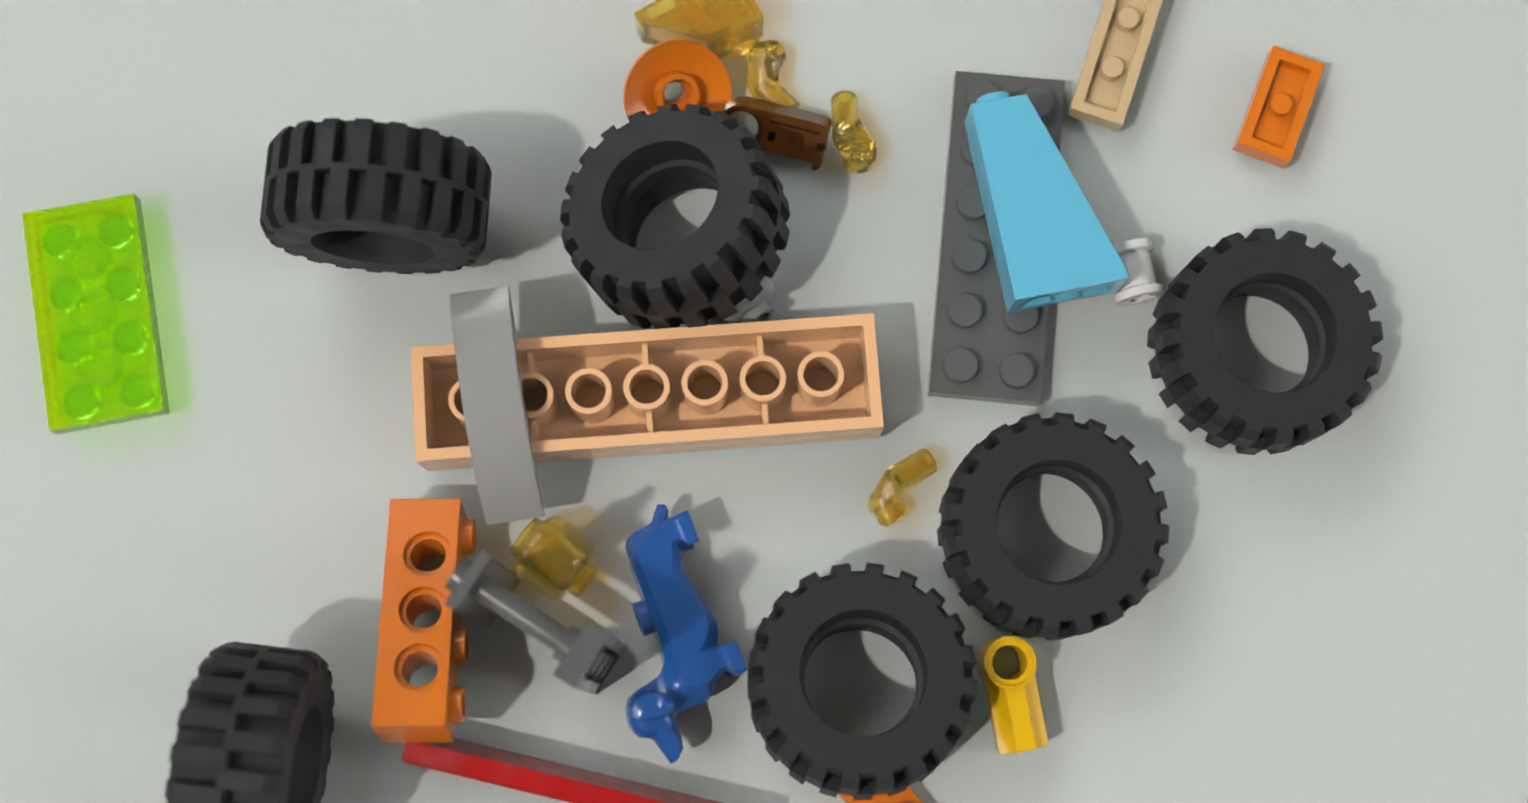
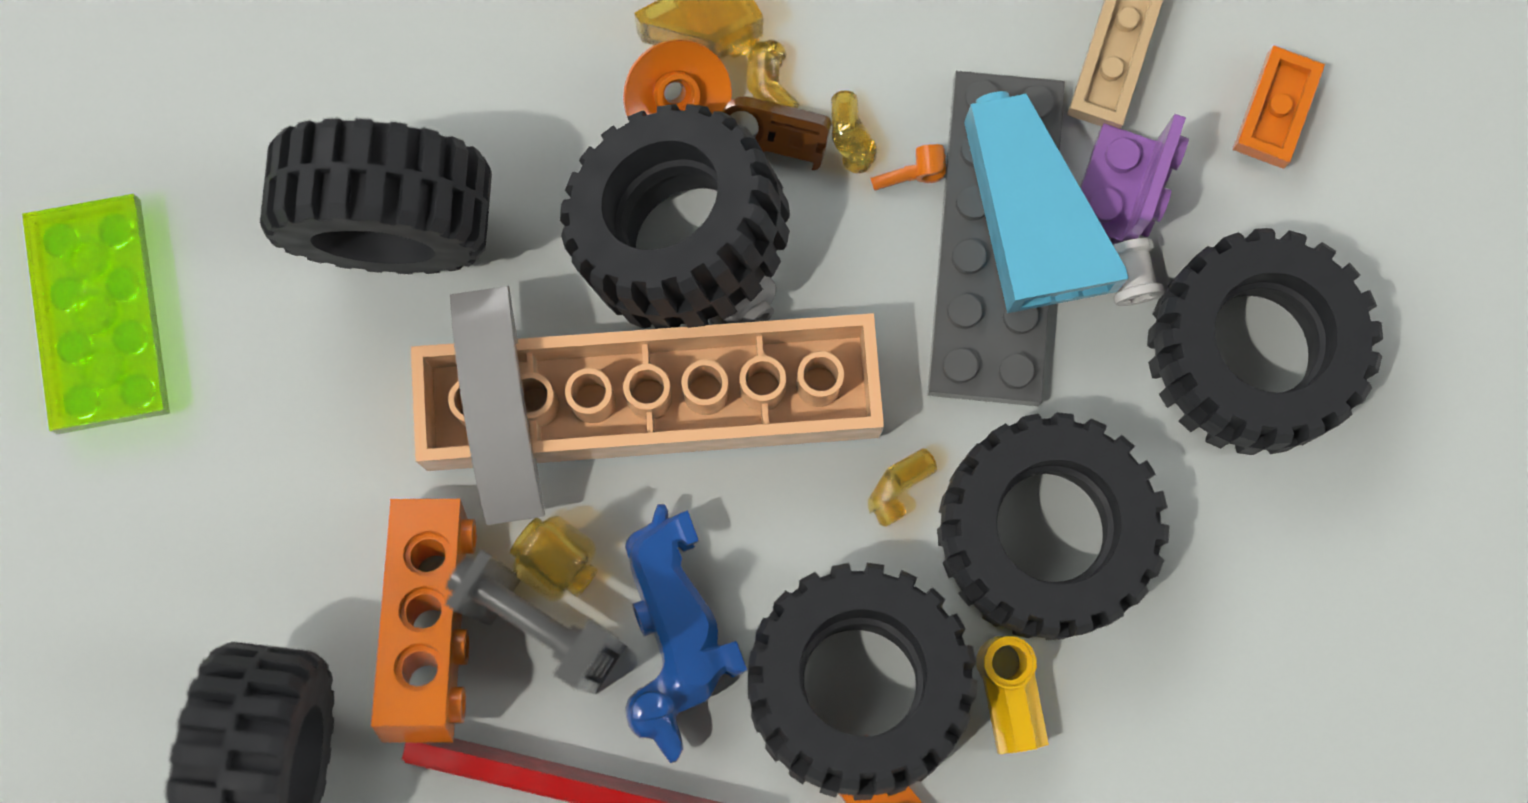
none -> orange hand [871,144,946,191]
none -> medium lavender bracket [1080,114,1189,245]

